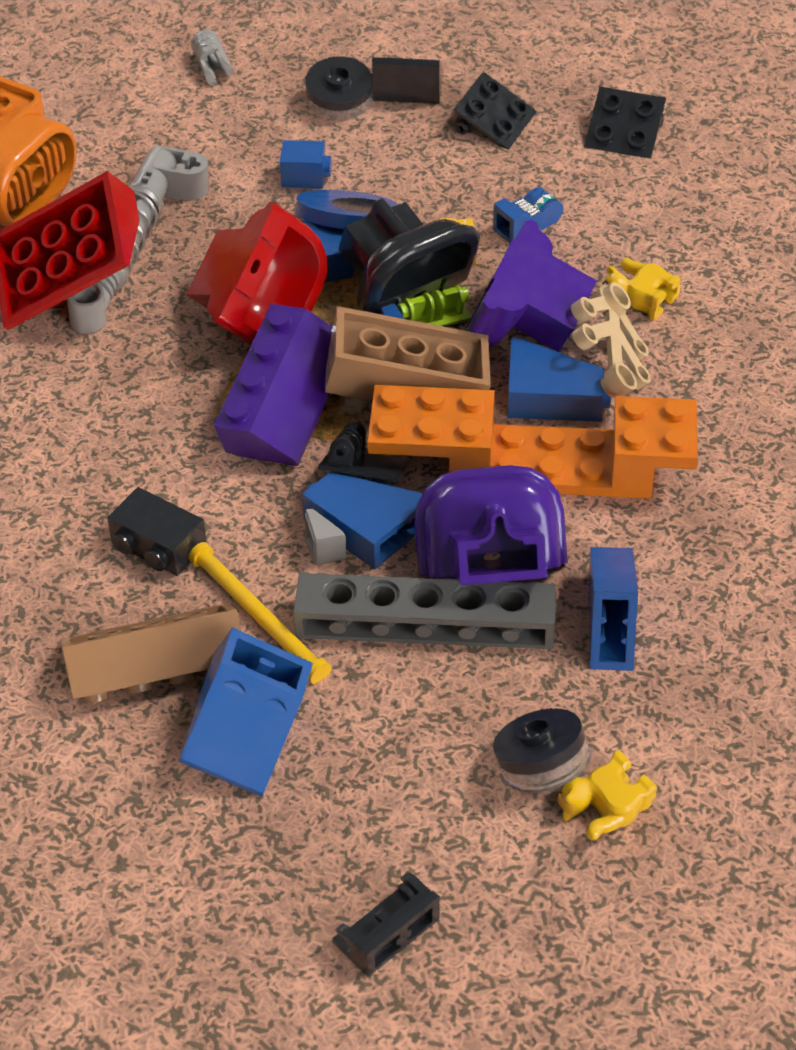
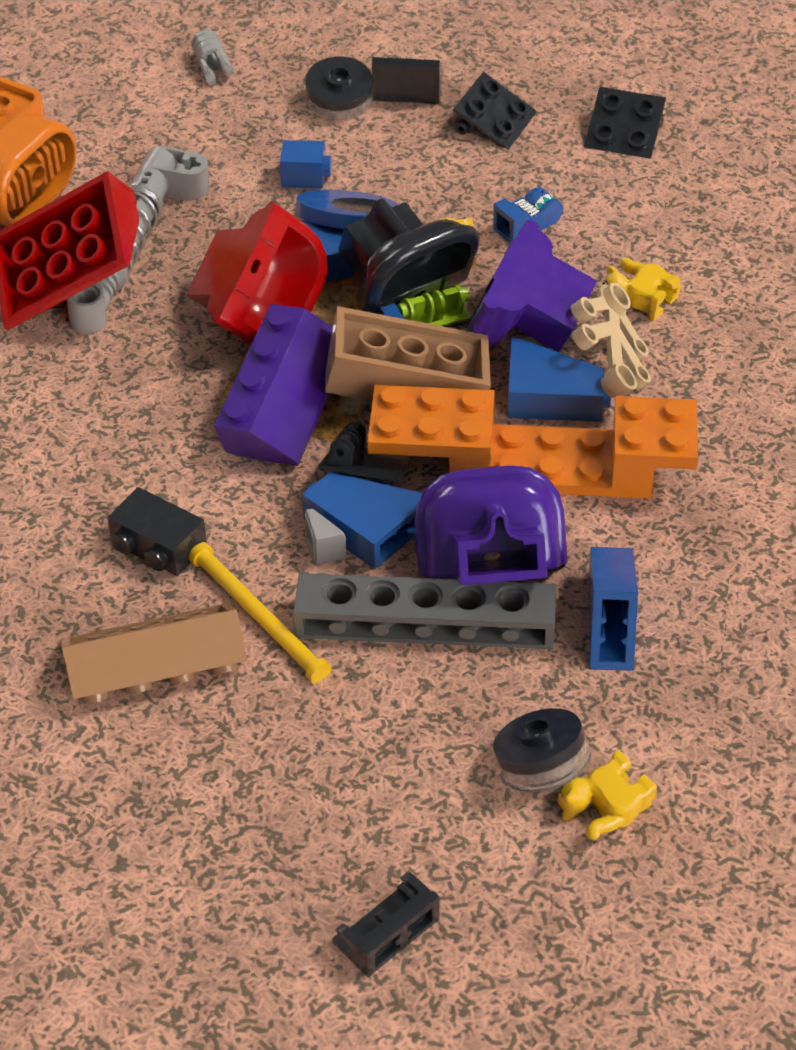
blue slope [178,627,313,797] -> none

